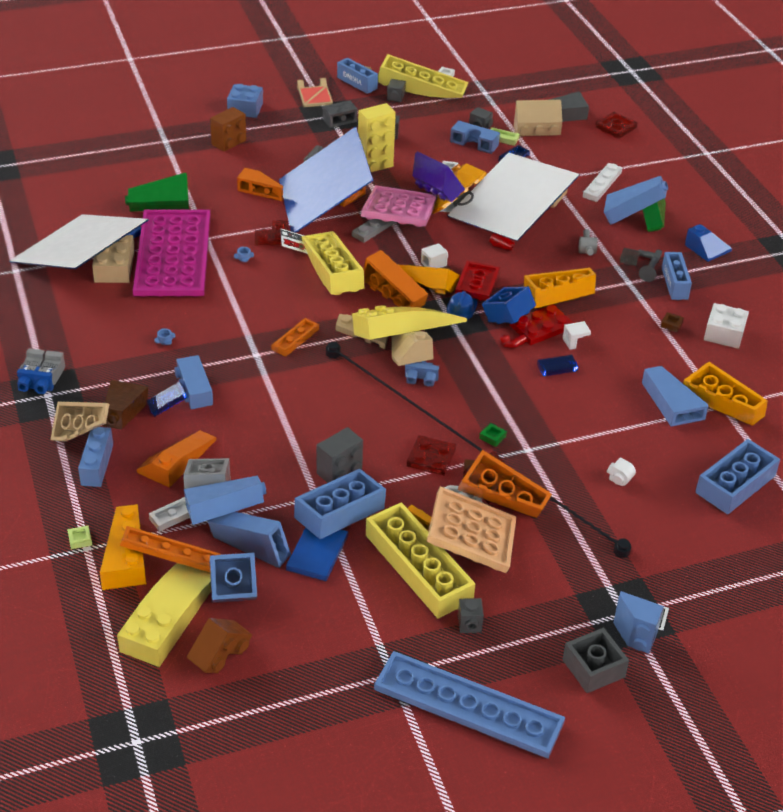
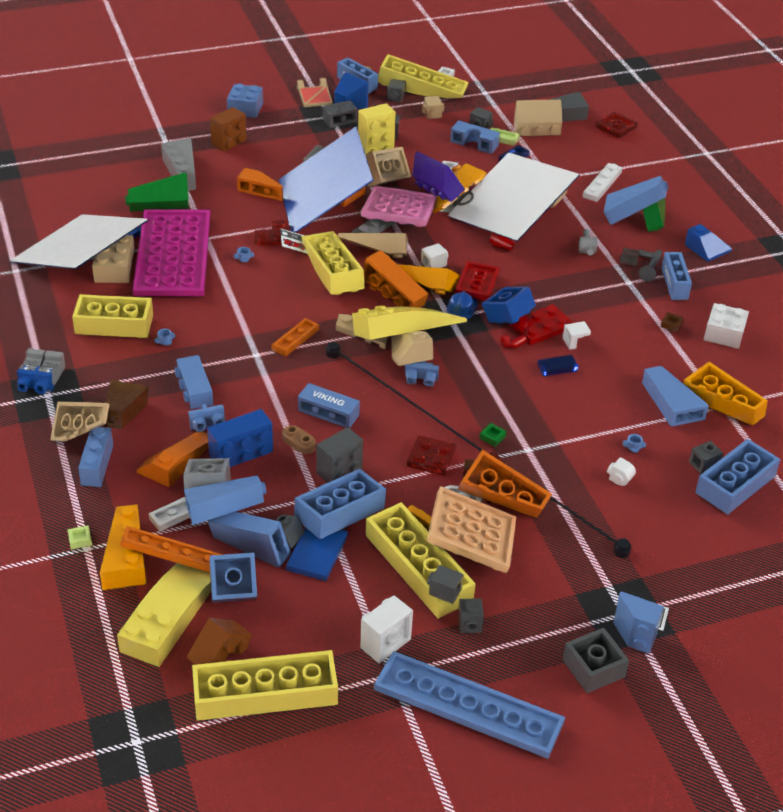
clear blue tile [147,381,188,417] -> none
light orange wedge [524,268,596,308] -> none
none -> light yellow brick [72,294,153,338]
none -> light grey wedge [161,138,196,191]
none -> medium blue hips [188,404,225,432]
none -> light yellow brick [192,650,338,721]
none -> blue brick [207,409,273,467]
none -> dark grey brick [276,515,305,549]
none -> medium nougat plate [282,425,316,454]
none -> medium blue brick [298,383,360,428]
none -> blue slope [334,72,369,110]
none -> tan wedge [338,233,408,259]
none -> white container [360,595,413,663]
none -> tan slope [365,147,411,188]
none -> tan brick [422,96,444,119]
none -> dark grey brick [427,565,464,604]
none -> medium blue plate [623,434,646,453]
none -> dark grey brick [689,441,723,474]

